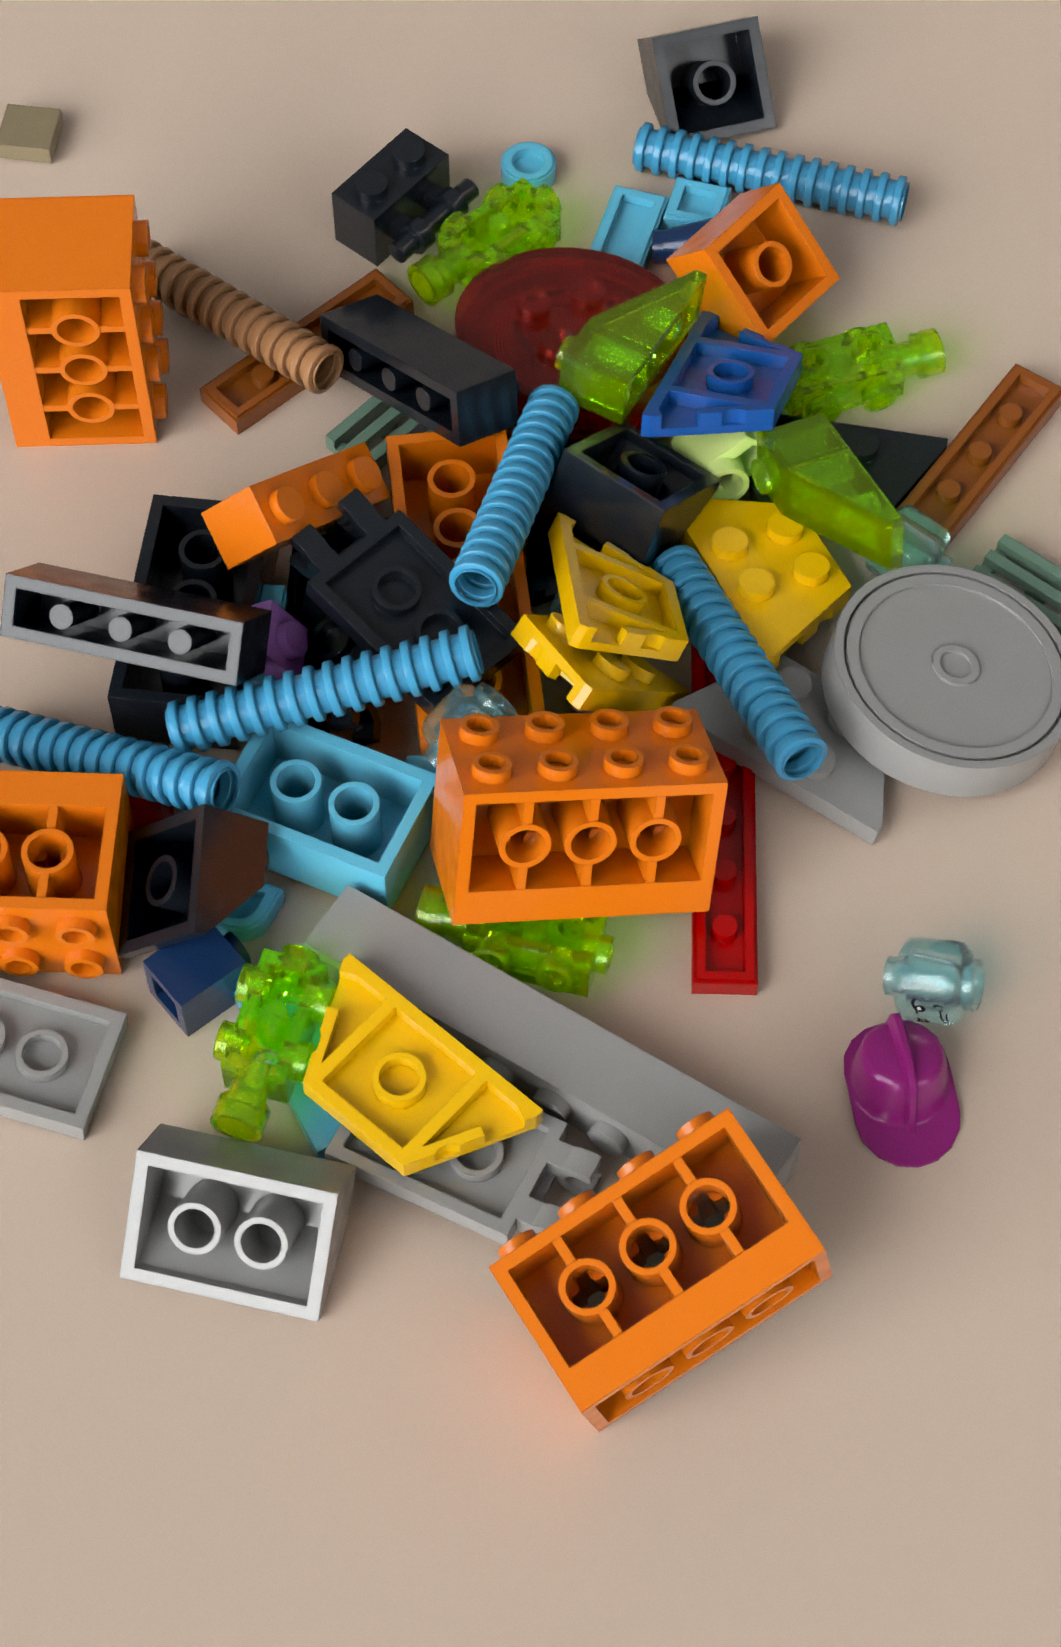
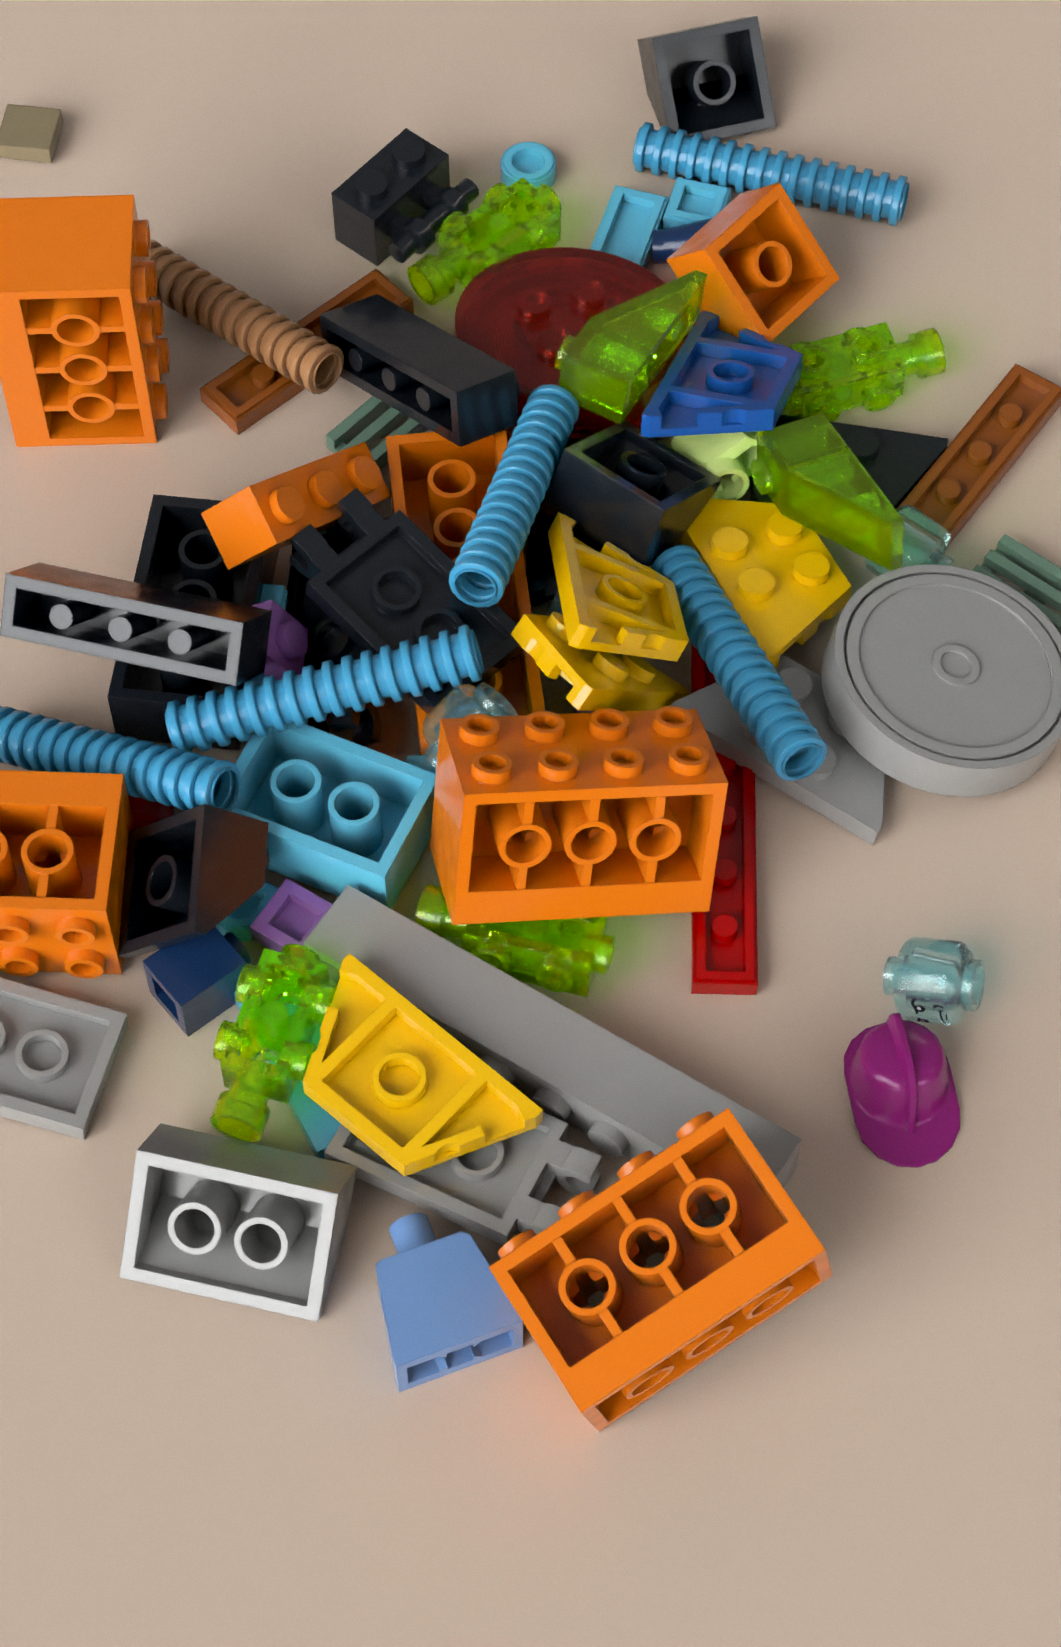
none -> medium lavender plate [250,878,333,969]
none -> medium blue torso [375,1213,523,1392]

